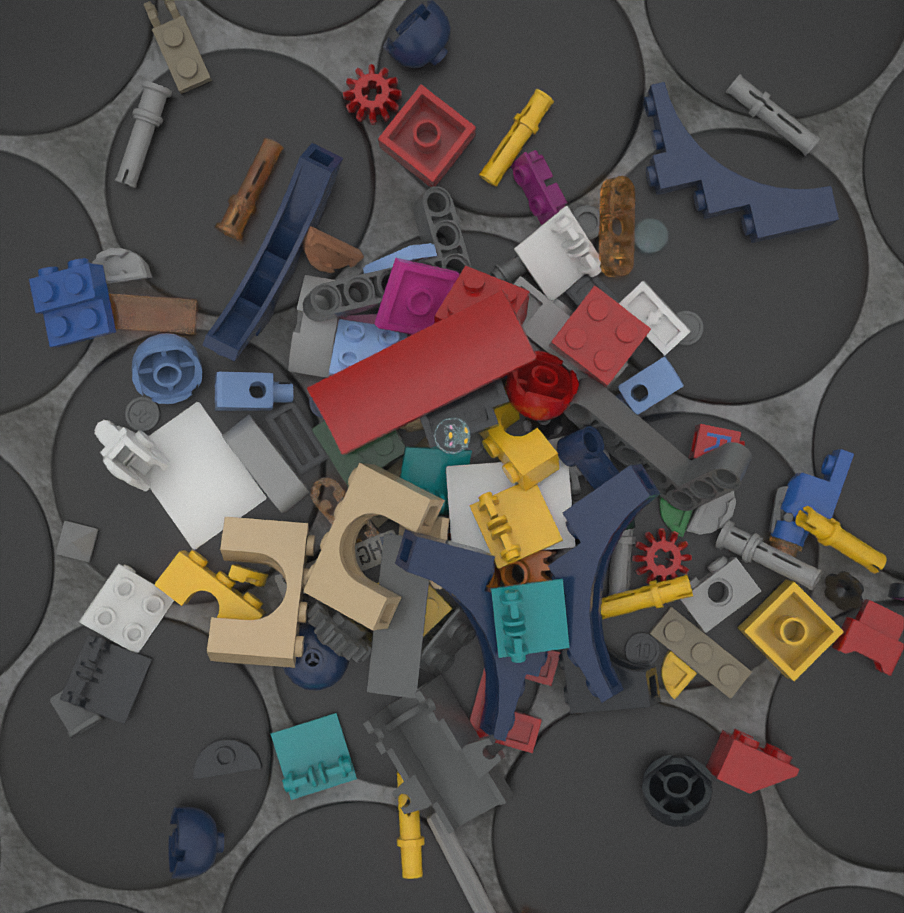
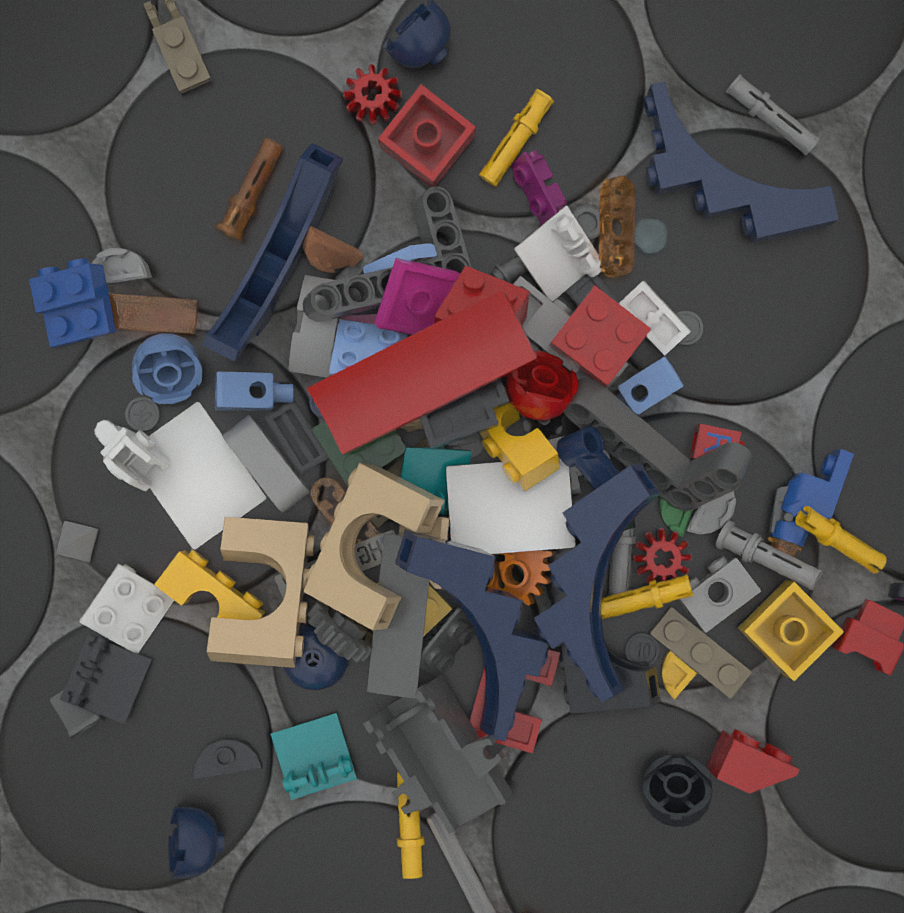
light grey pin [115,81,172,188] -> none
yellow tile [228,563,269,587] -> none
clear light blue tile [434,417,471,455] -> none
yellow hinge [469,484,563,569] -> none
teal hinge [491,579,570,663] -> none
black plant [824,571,864,611] -> none

